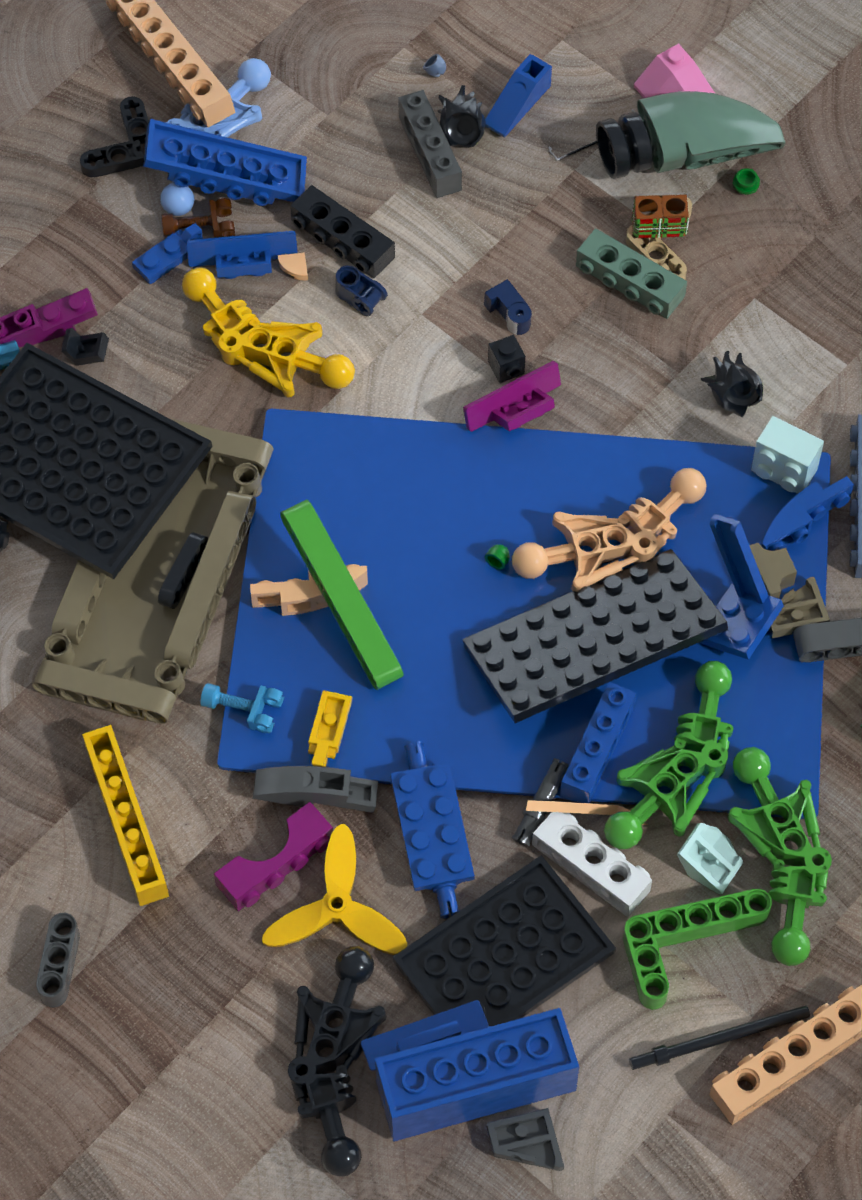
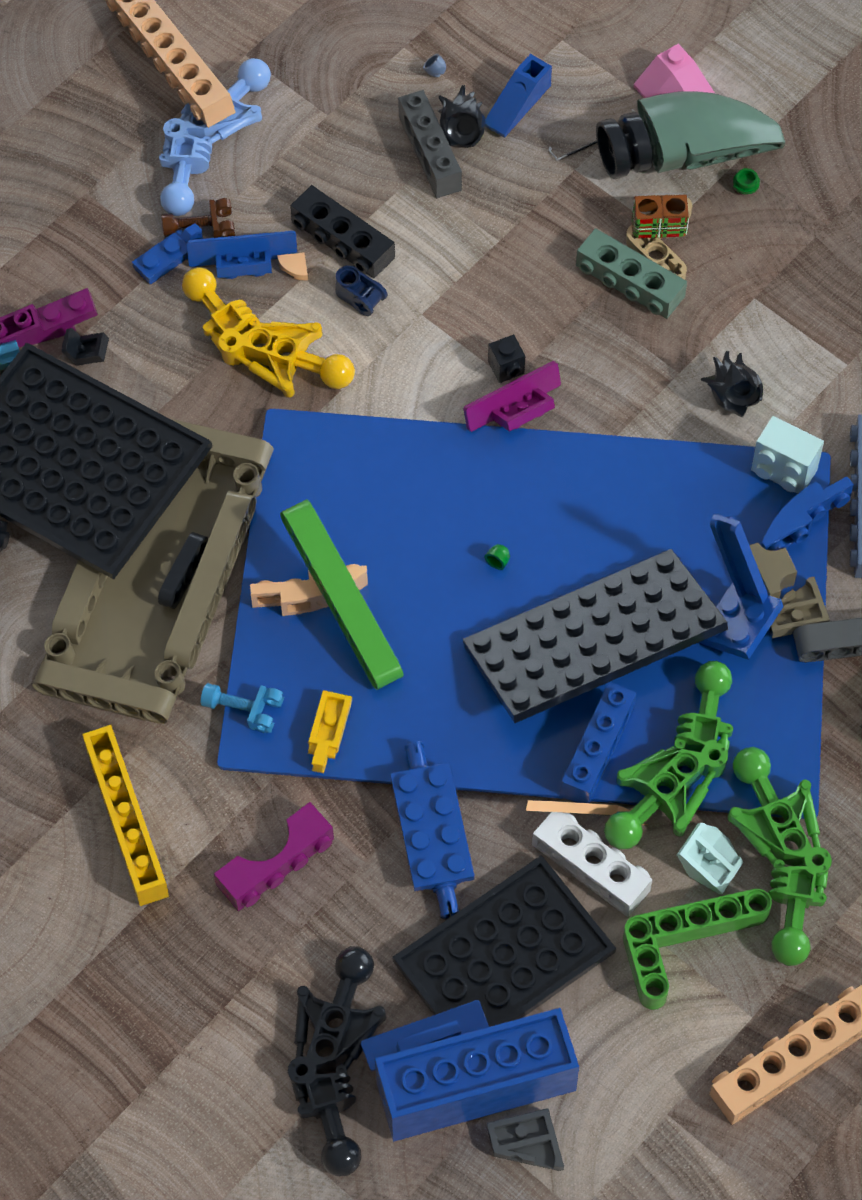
dark grey beam [36,912,80,1008] -> none
black beam [80,96,149,178] -> none
blue plate [143,119,307,206] -> none
dark grey slope [252,766,378,813] -> none
yellow piece [262,824,408,955] -> none
dark blue leg [484,279,532,335] -> none
light nougat piece [512,468,707,592] -> none
dark grey pin [512,758,569,847] -> none
black bar [629,1005,810,1070] -> none

